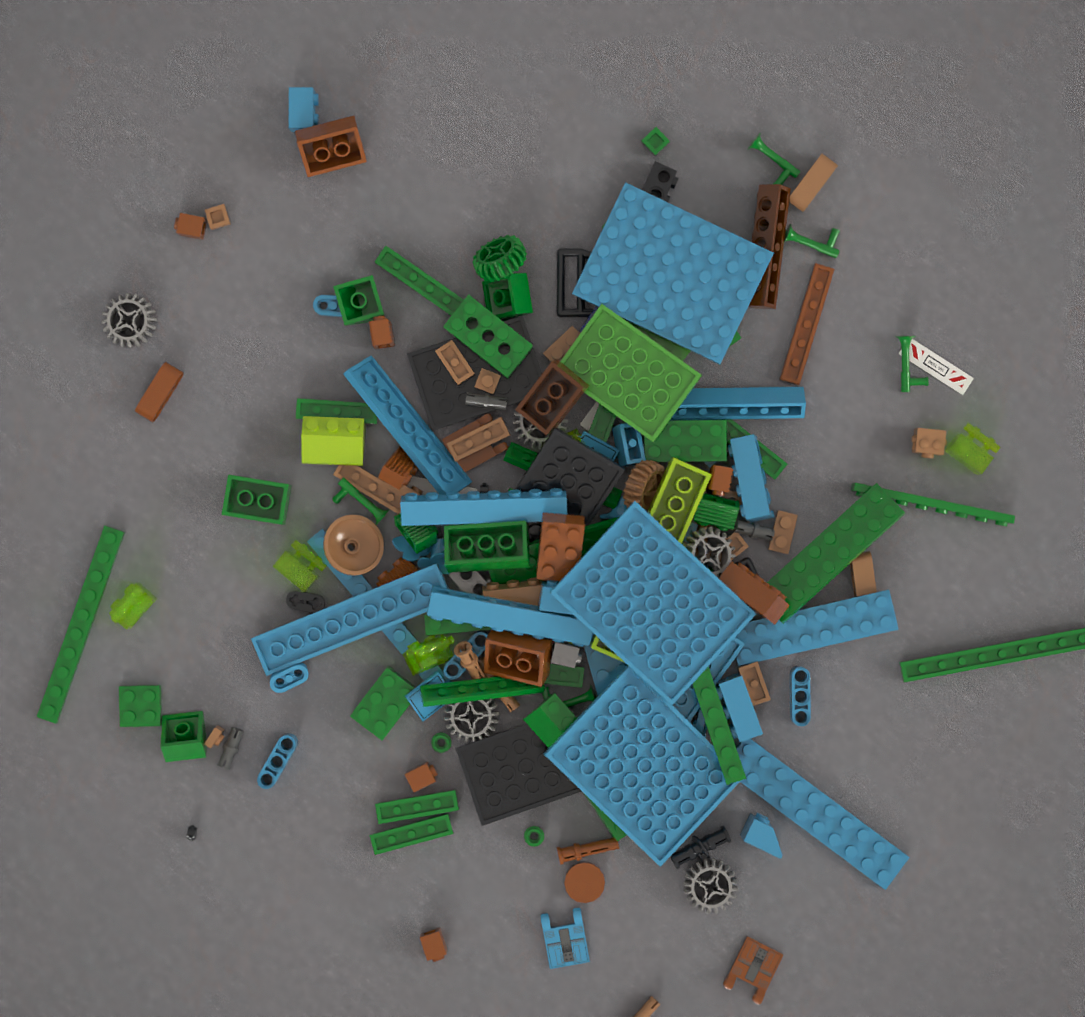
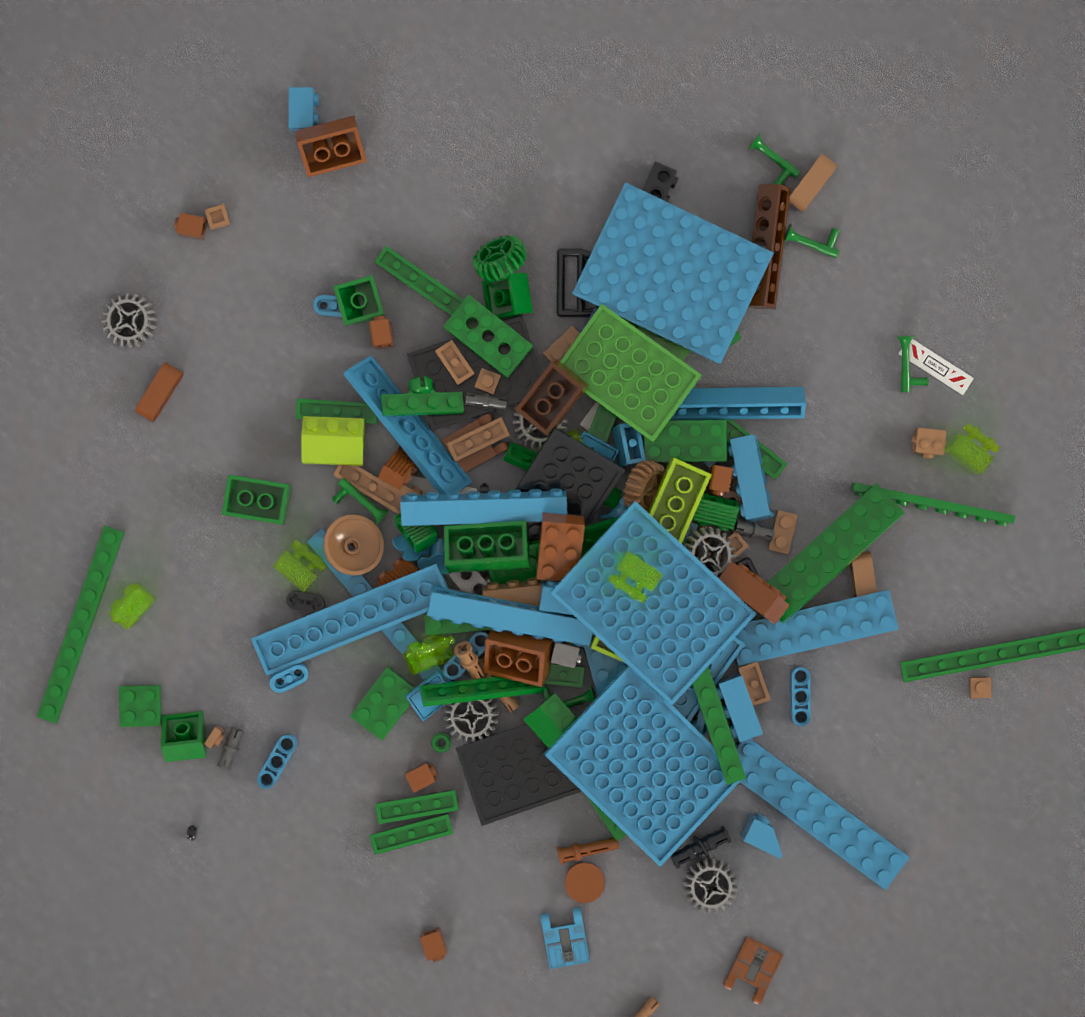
green plate [524,826,544,847] -> none
green plate [641,127,670,156] -> none
dark orange tile [779,263,835,386] -> none
none -> green plate [380,376,464,417]
none -> clear neon green brick [608,550,664,603]
none -> medium nougat plate [969,677,992,698]

